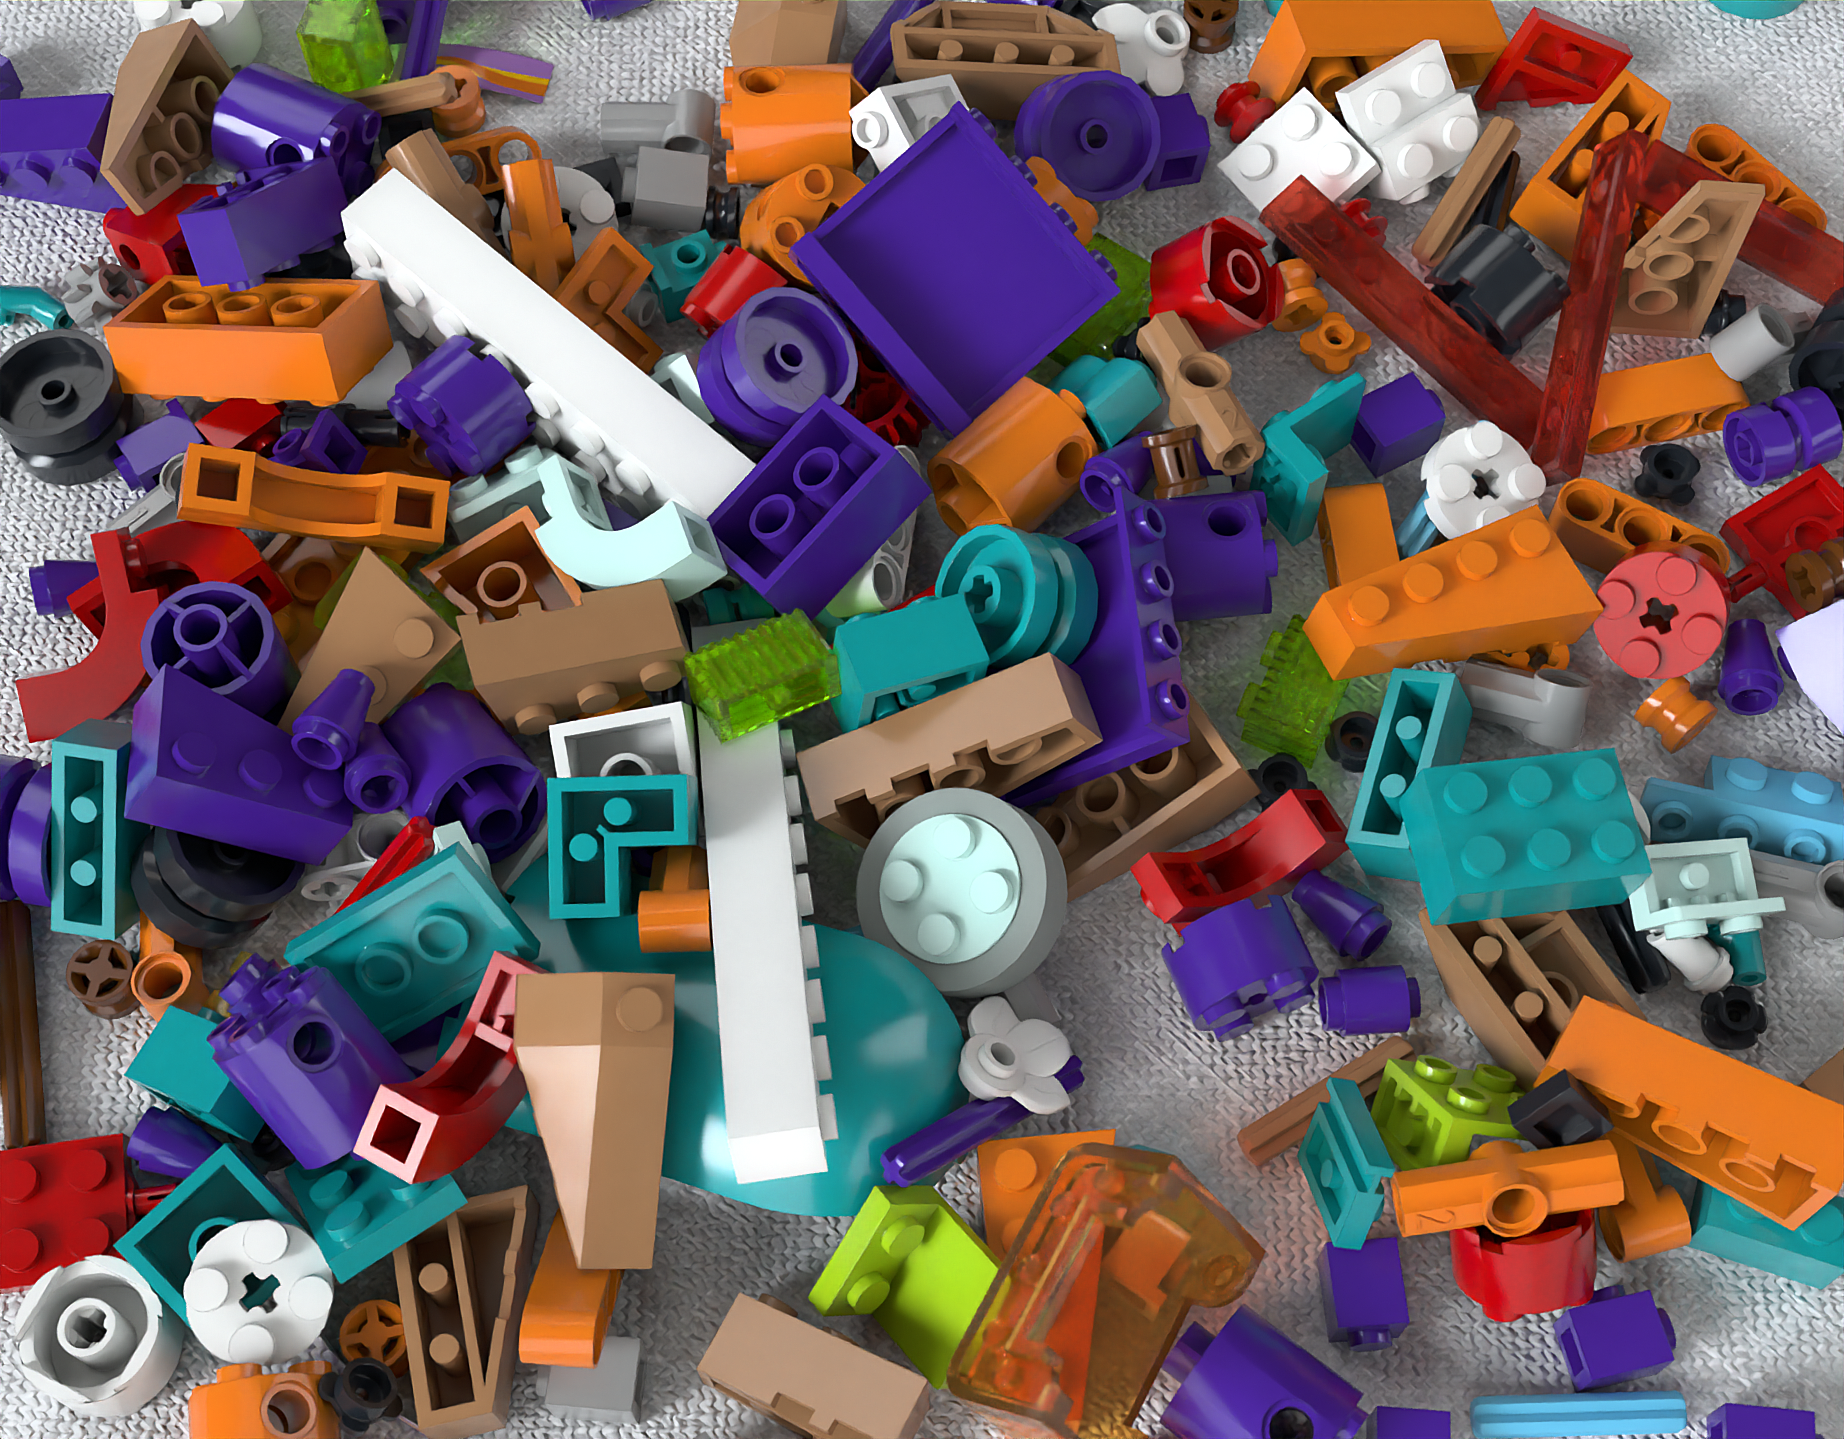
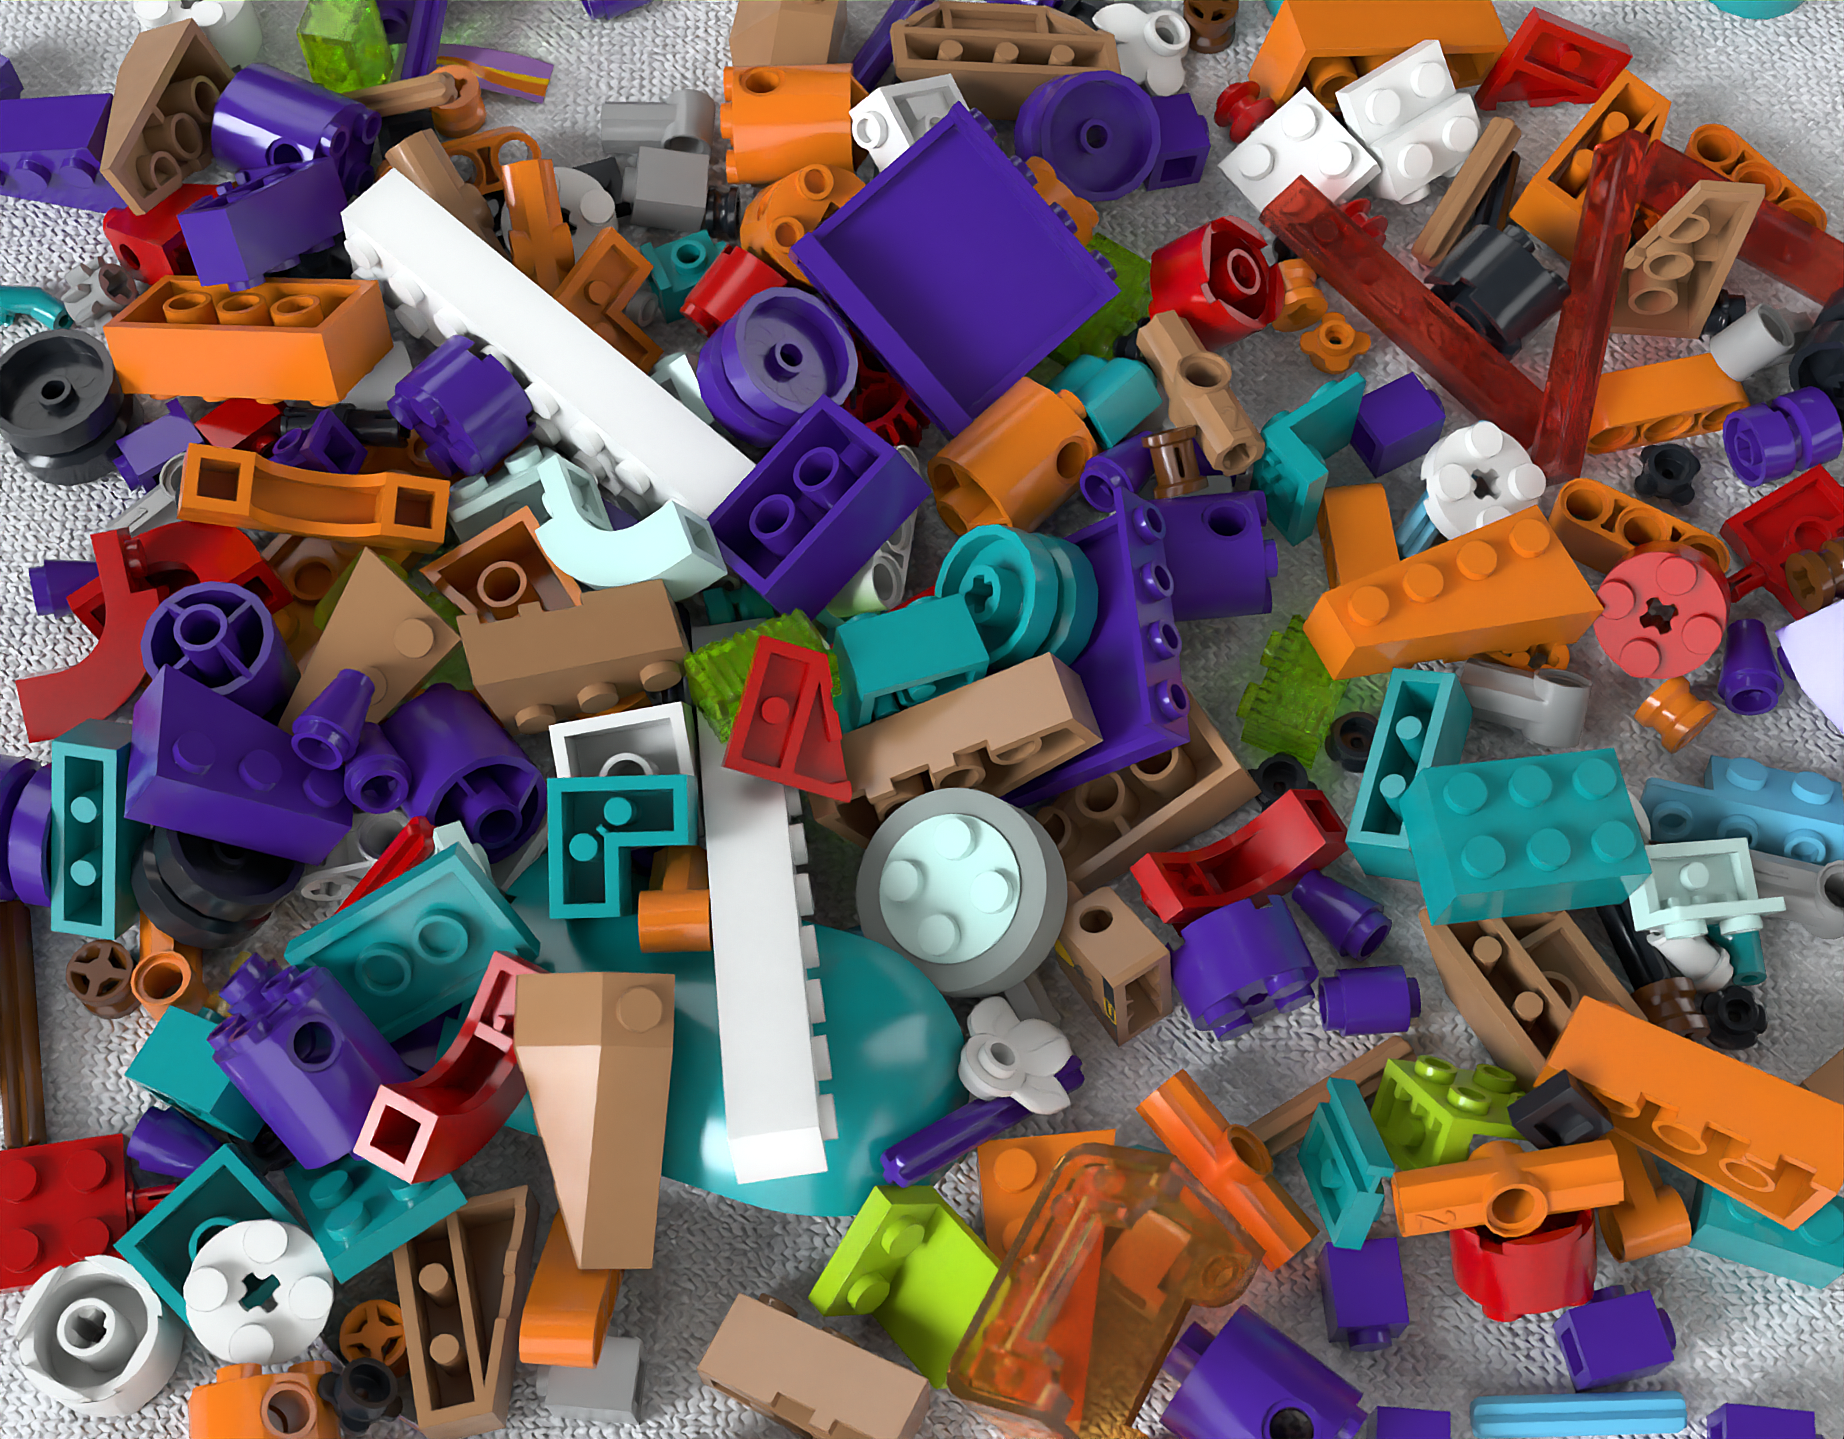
none -> red wing [721,635,852,803]
none -> medium nougat torso [1054,881,1173,1047]
none -> orange piece [1135,1068,1320,1273]
none -> reddish brown wheel [1630,977,1711,1042]

